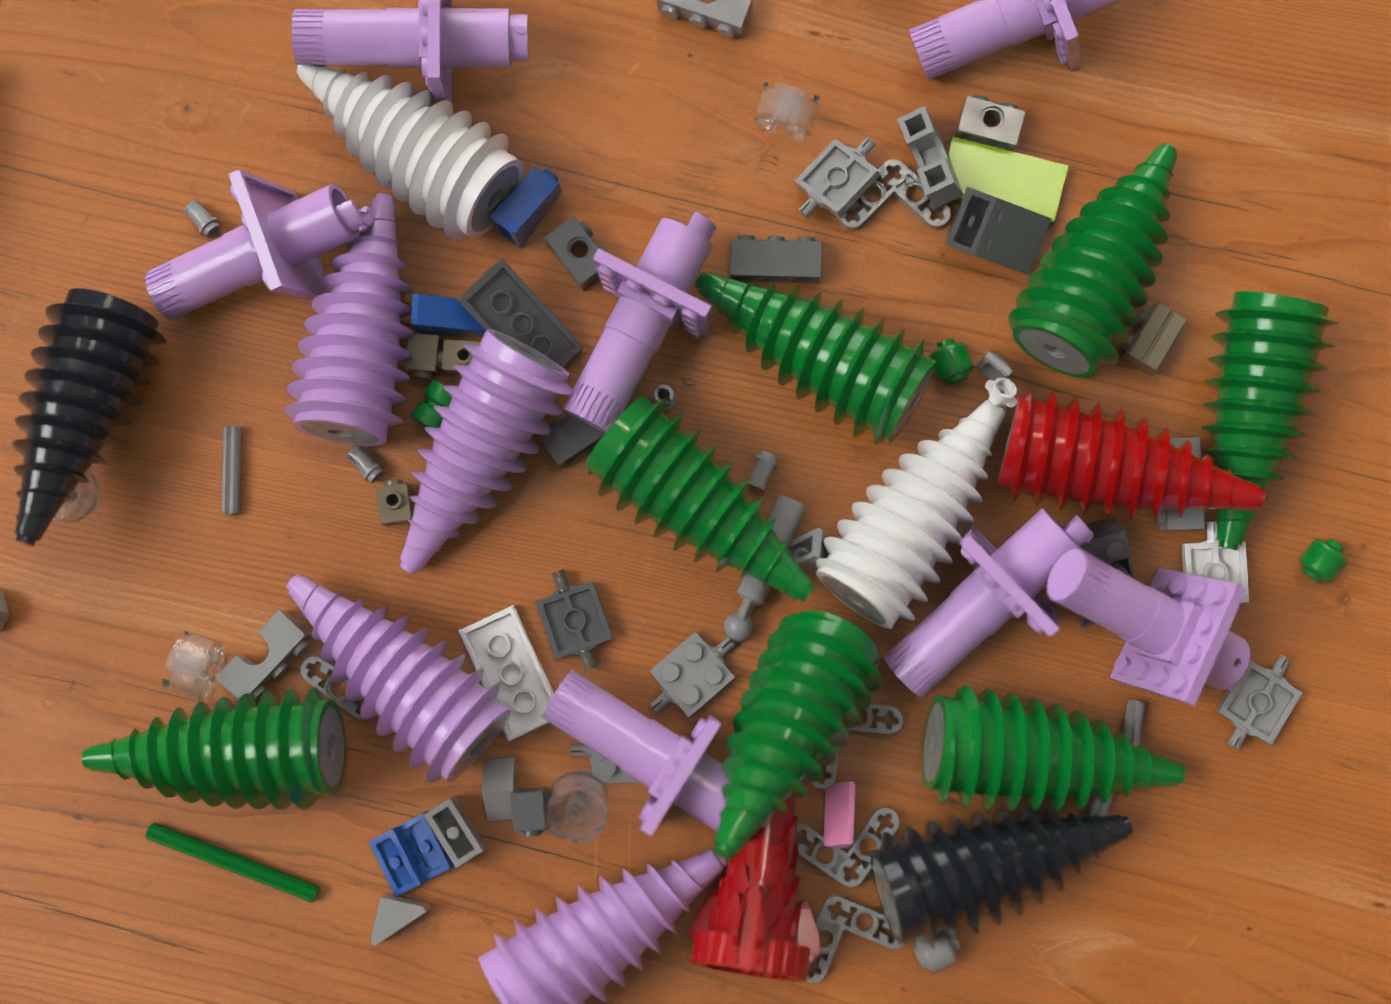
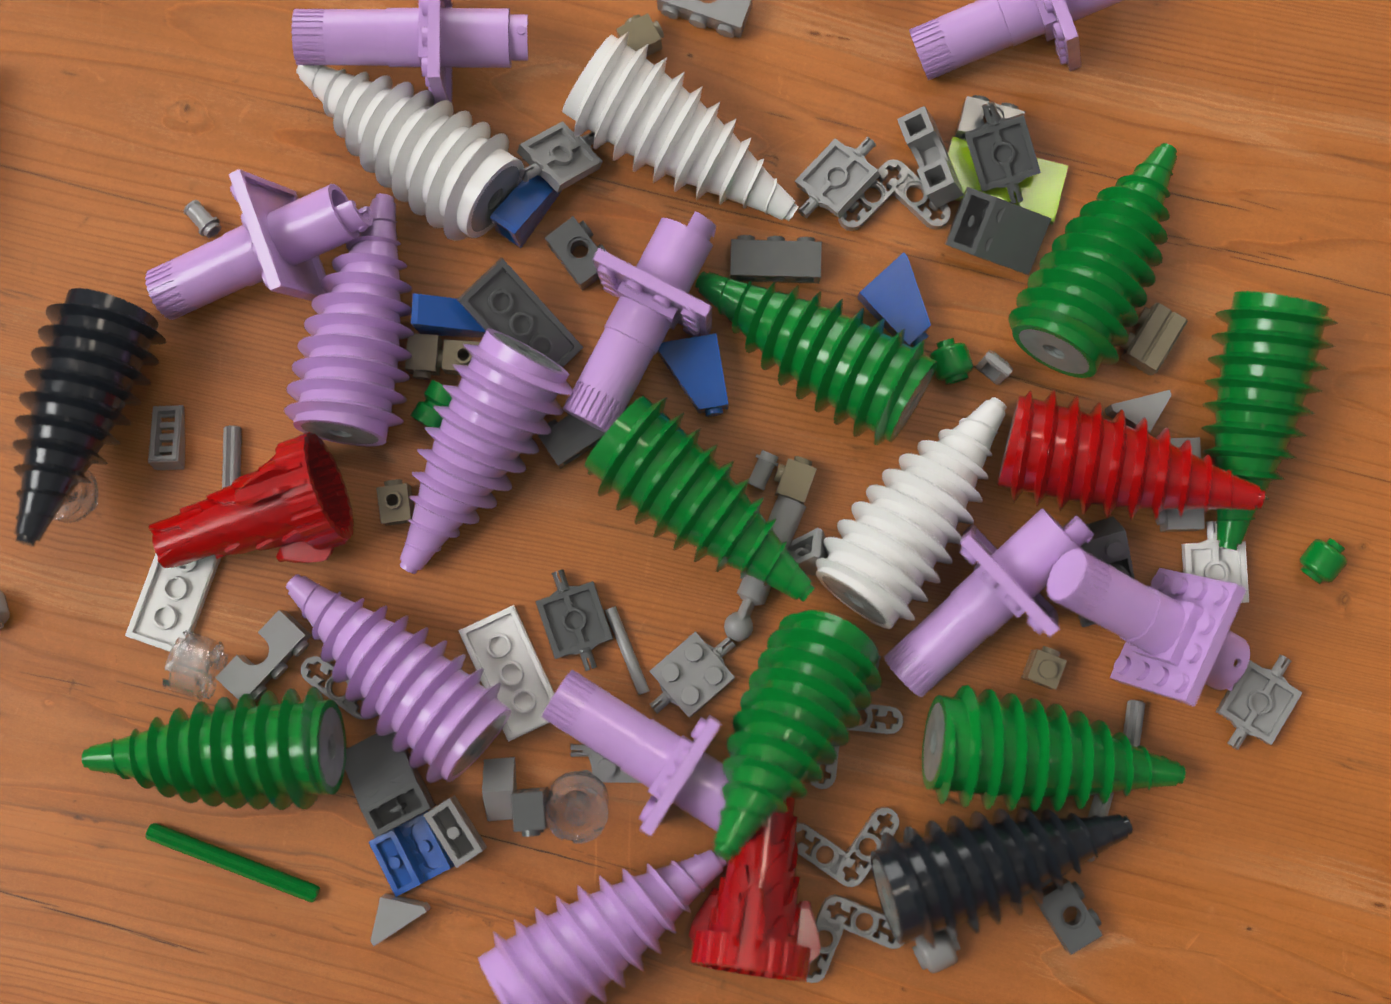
light grey pin [346,446,385,483] -> none
light grey pin [653,384,676,411] -> none
clear brick [754,82,821,141] -> none
bright pink slope [823,782,855,848] -> none
white plate [985,377,1017,408] -> none
none -> white tile [125,554,221,656]
none -> light grey slope [148,405,185,470]
none -> red cone [148,432,354,568]
none -> dark grey slope [345,732,436,838]
none -> light grey plate [517,121,602,193]
none -> white cone [562,32,799,221]
none -> light grey bar [605,606,650,695]
none -> dark tan brick [616,13,664,56]
none -> blue slope [658,333,729,417]
none -> dark tan brick [774,456,817,505]
none -> blue slope [857,252,931,346]
none -> dark grey plate [965,101,1041,204]
none -> dark tan brick [1021,646,1067,690]
none -> dark grey brick [1033,877,1103,955]
none -> light grey slope [1105,390,1171,433]

